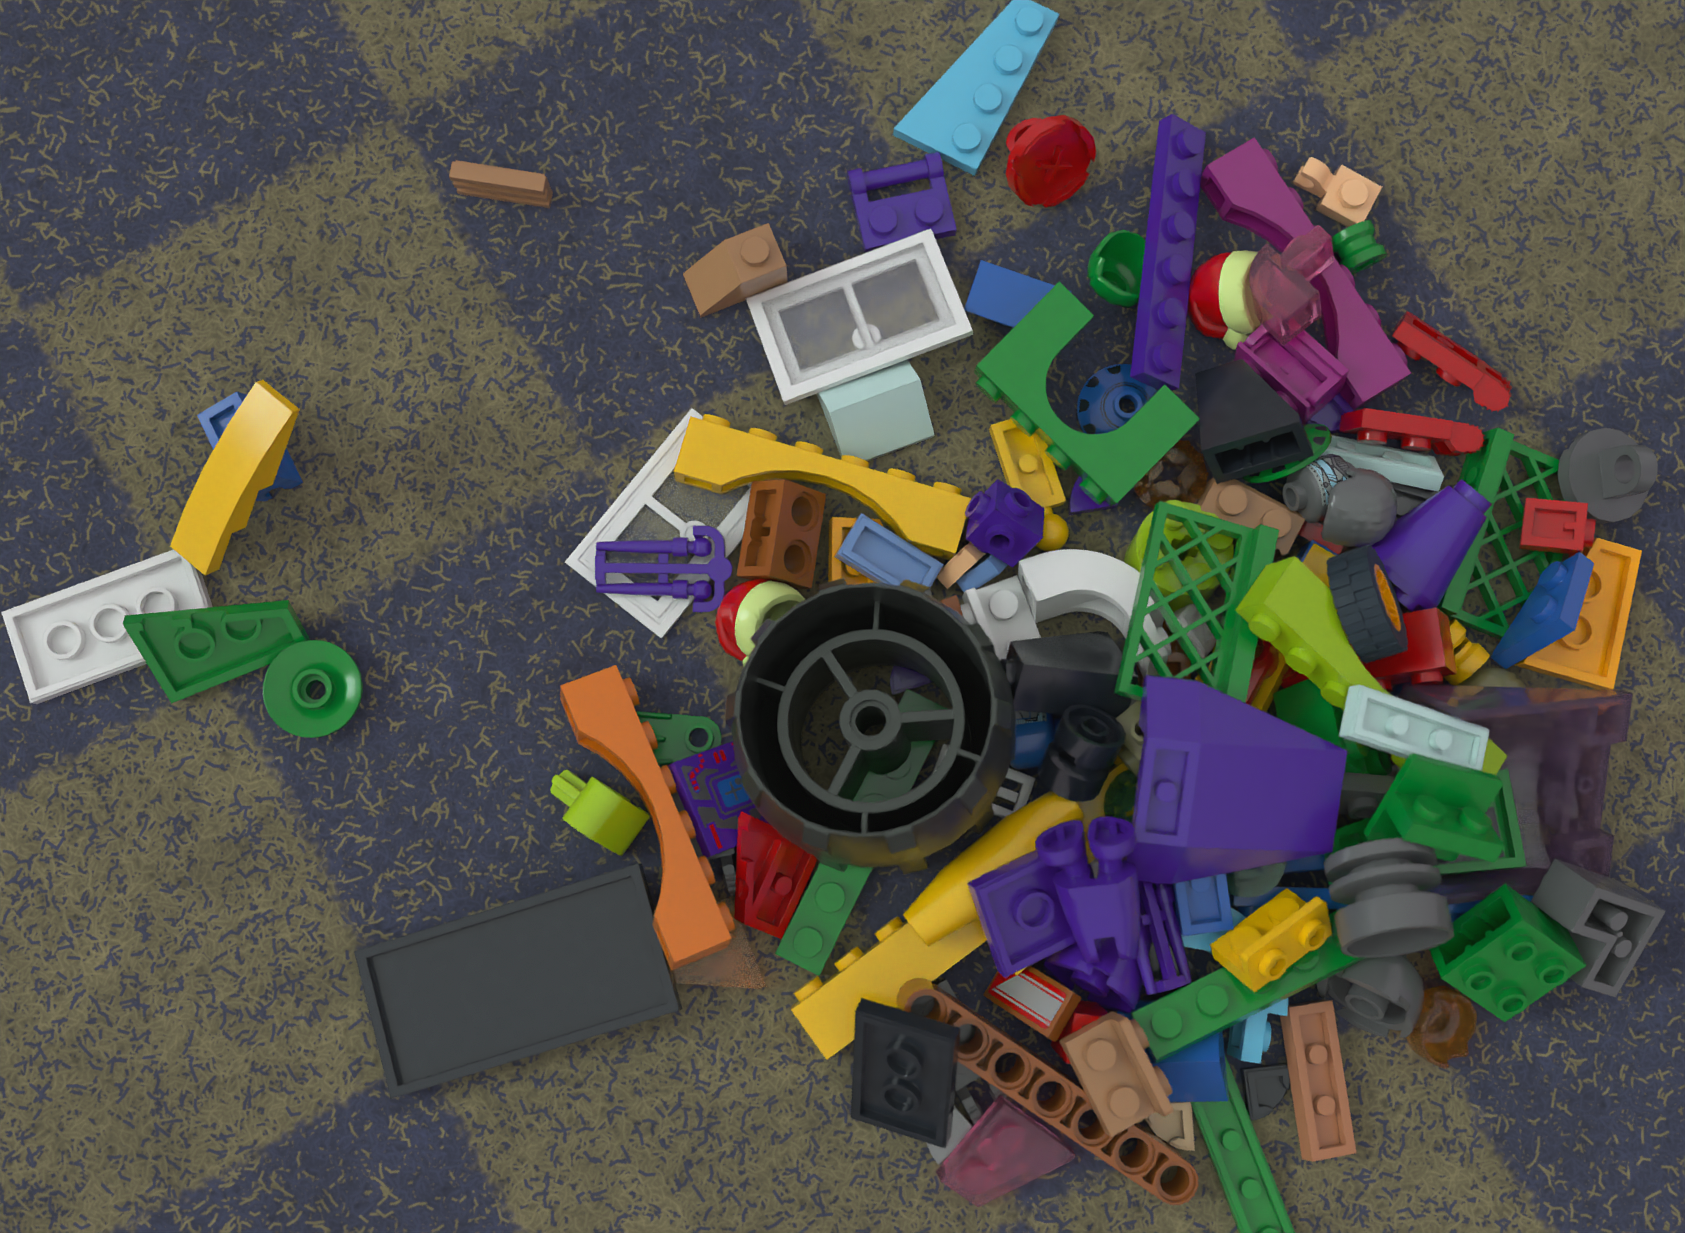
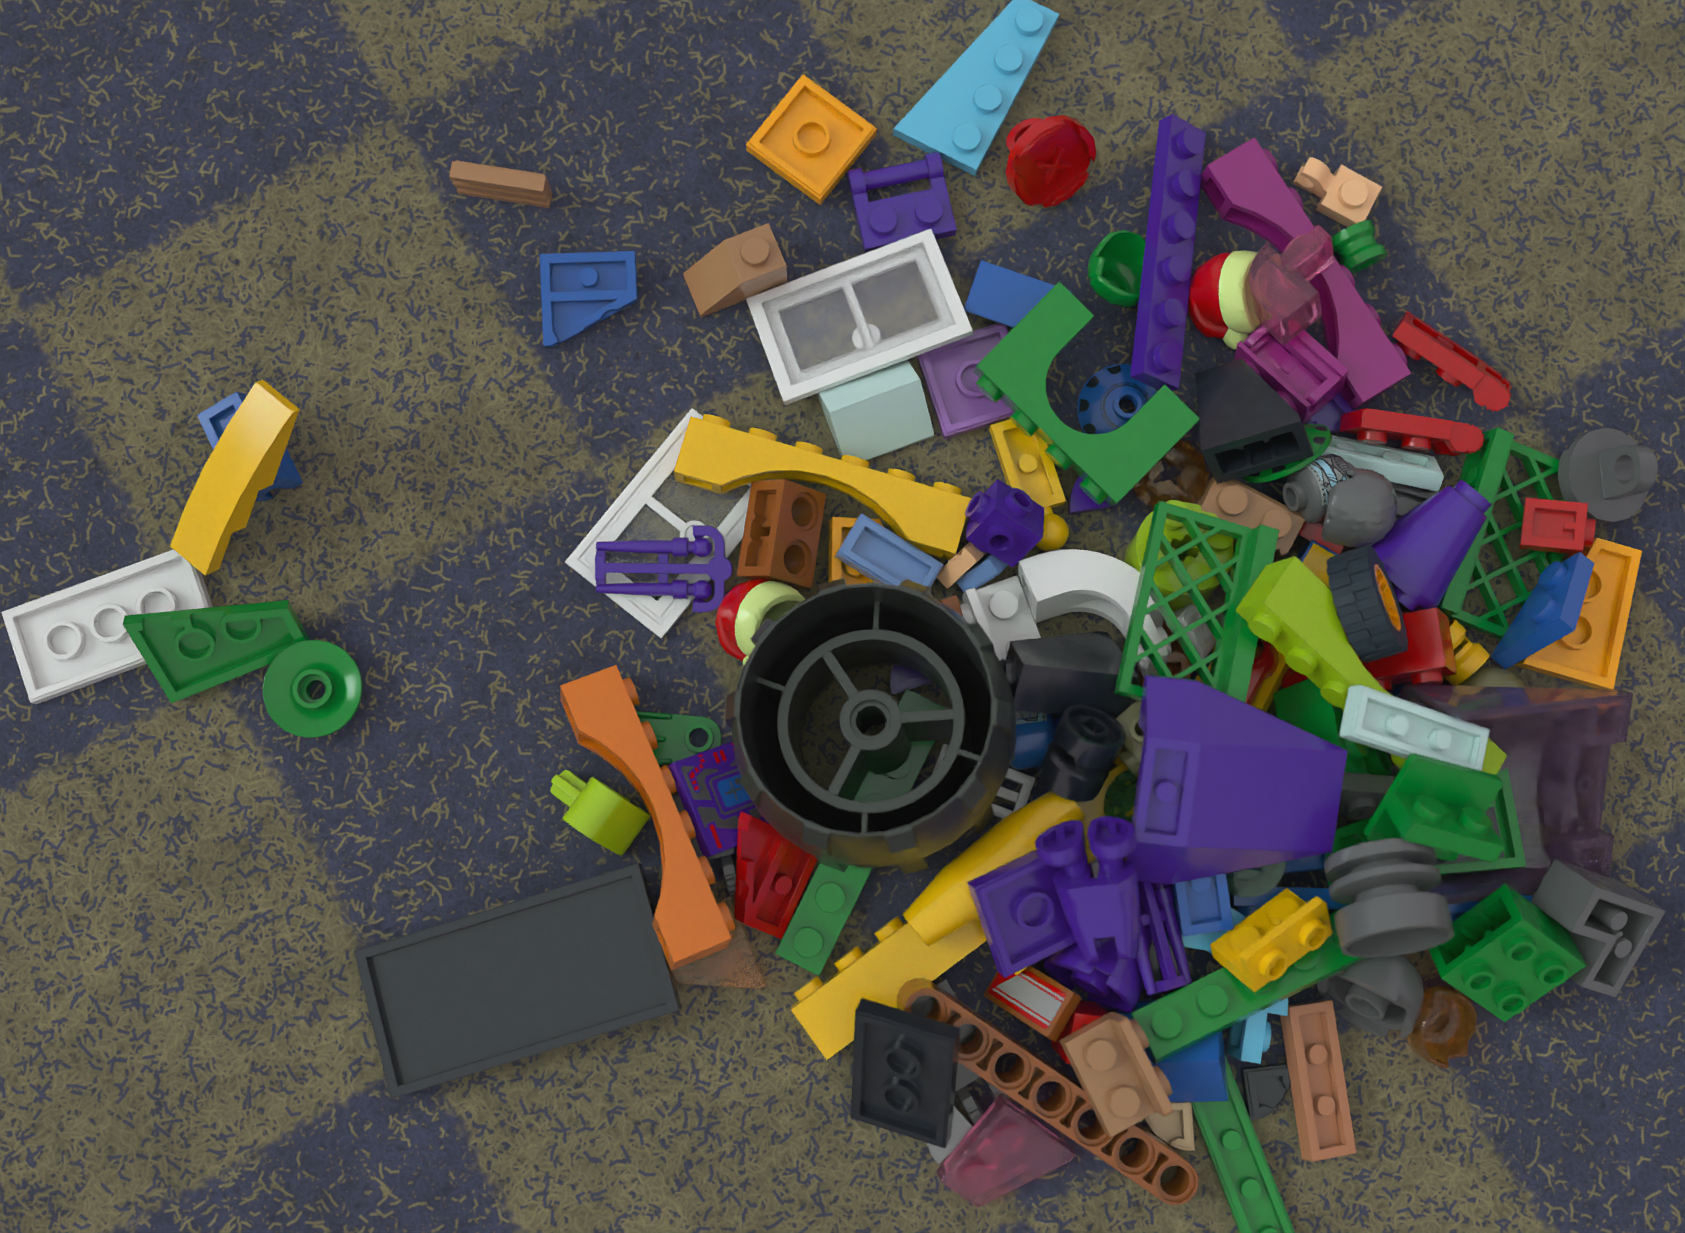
none -> blue wing [540,251,638,348]
none -> light orange plate [746,74,877,205]
none -> medium lavender tile [916,323,1014,440]

